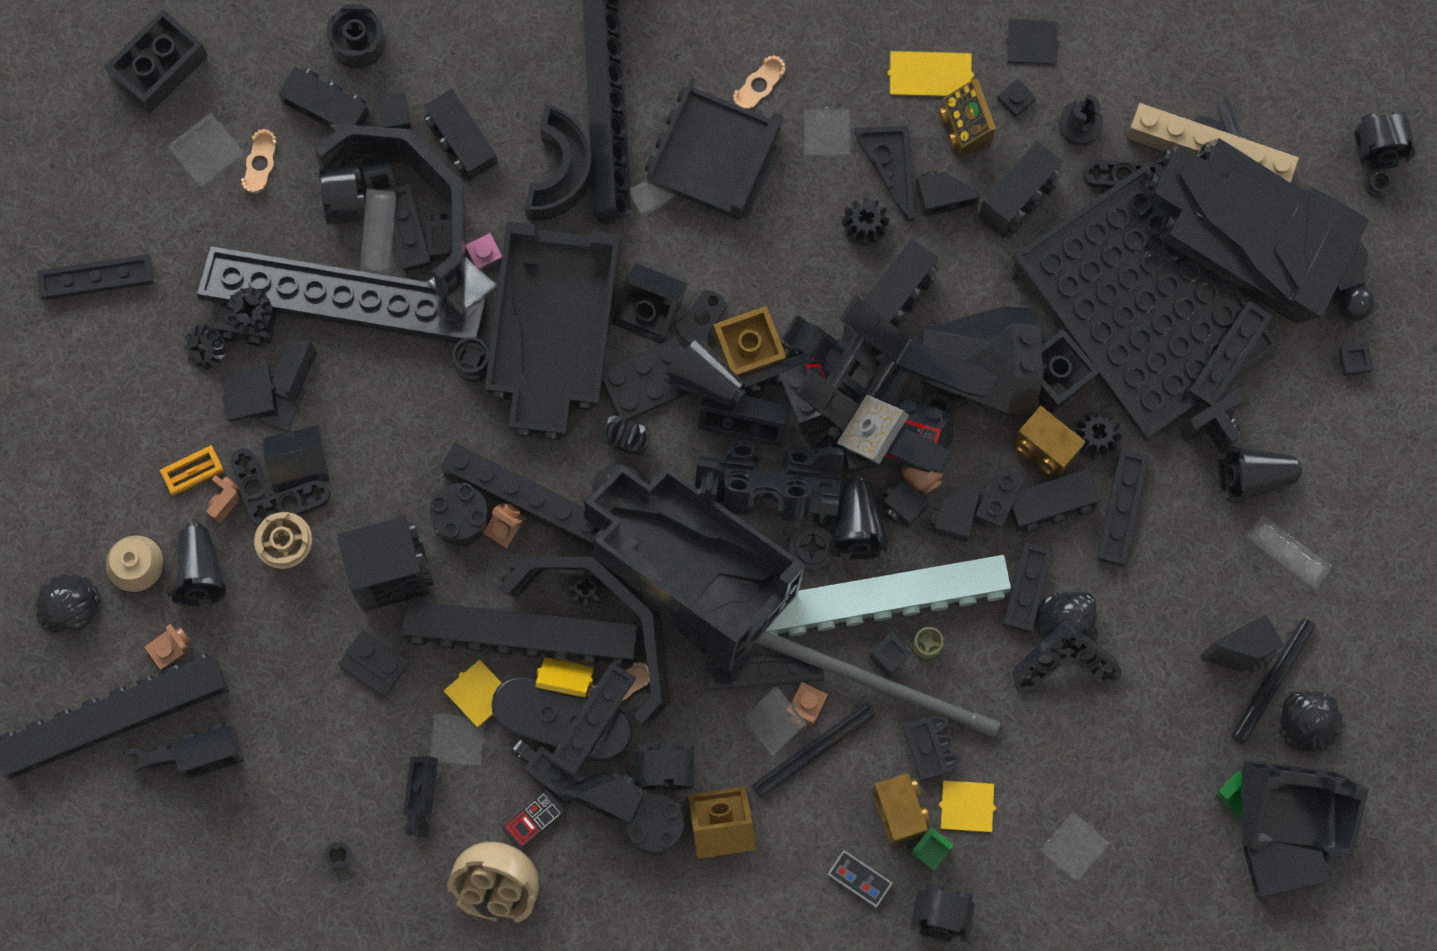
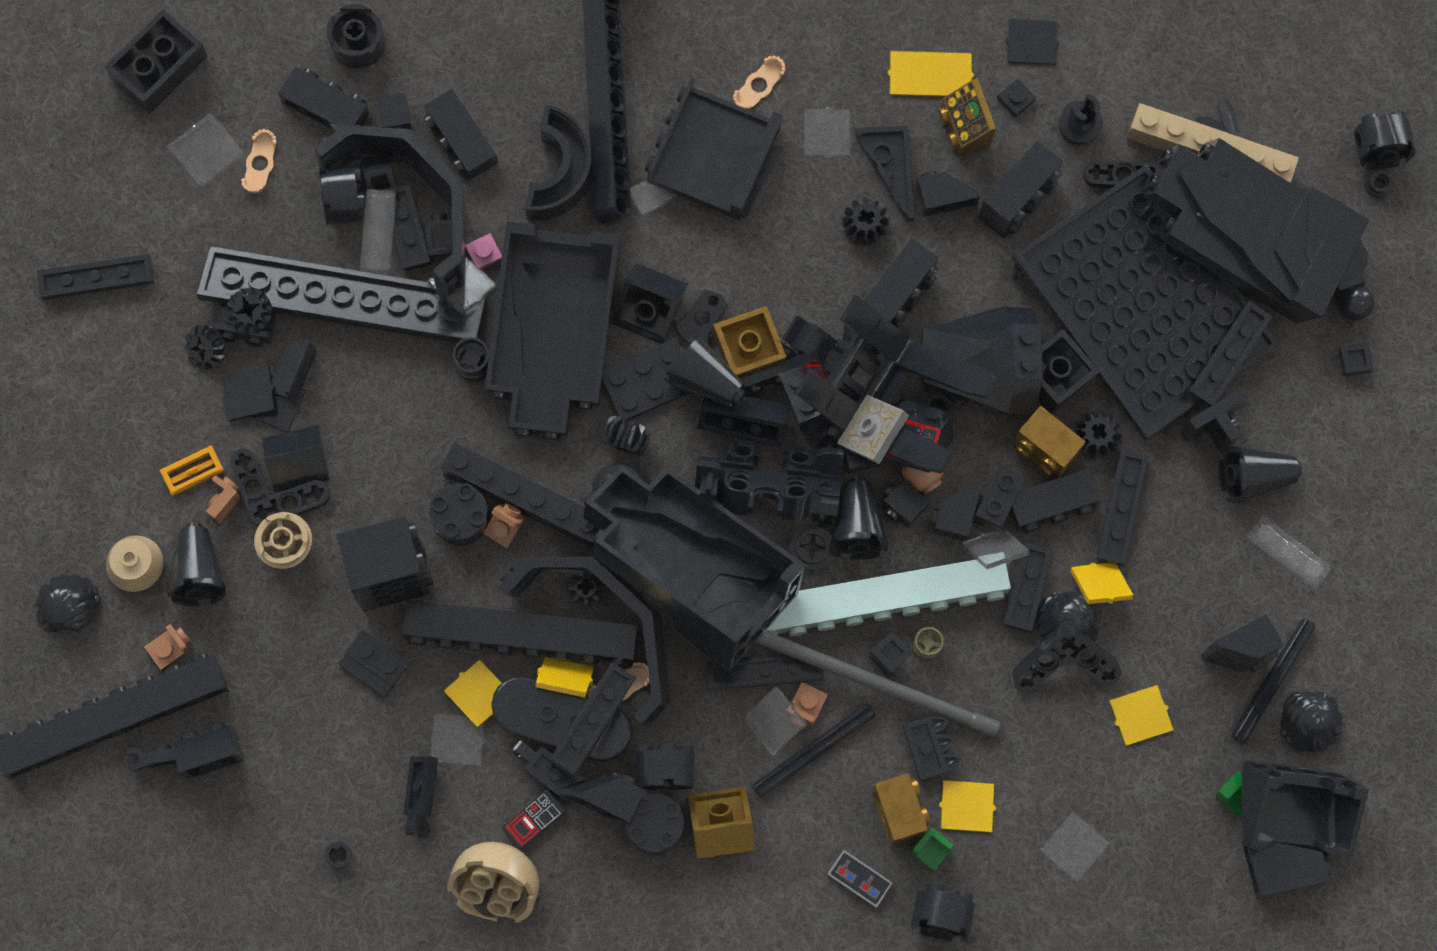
none -> clear piece [962,528,1029,569]
none -> yellow piece [1070,563,1133,604]
none -> yellow piece [1110,685,1174,746]

